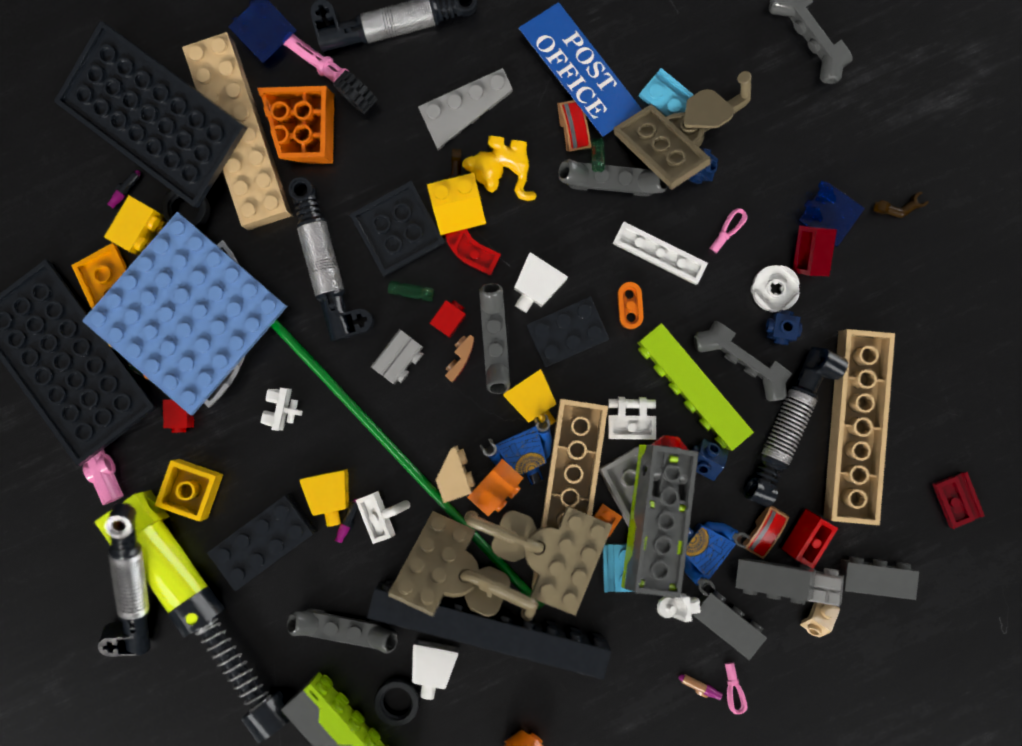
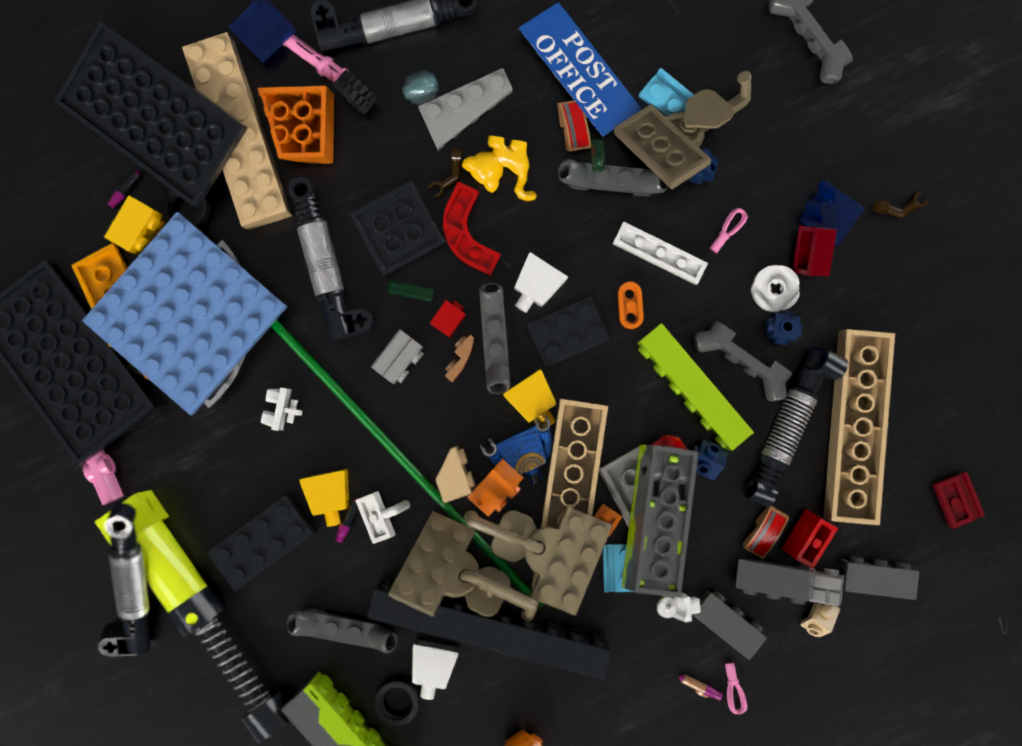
yellow brick [154,459,223,522] -> none
red brick [163,400,194,433] -> none
yellow slope [427,173,486,235] -> none
white plate [608,397,656,440] -> none
blue torso [684,522,751,596] -> none
none -> clear light blue head [402,70,439,105]

